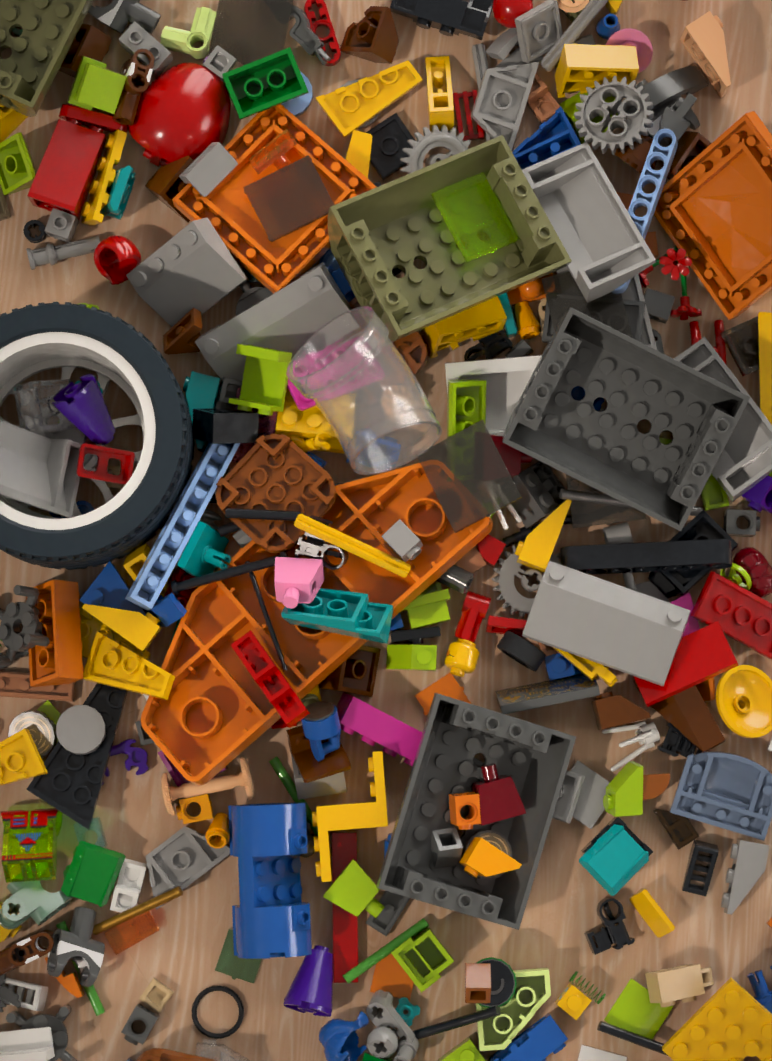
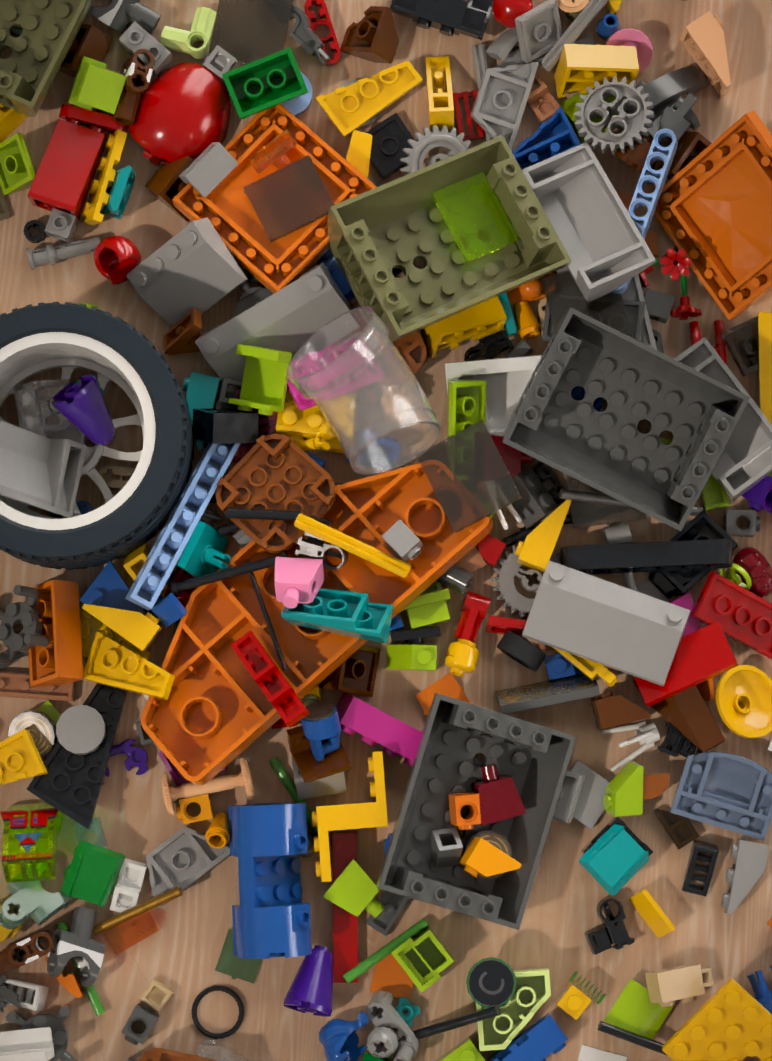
red piece [76,443,135,485] -> none
brick [465,963,491,1003] -> none

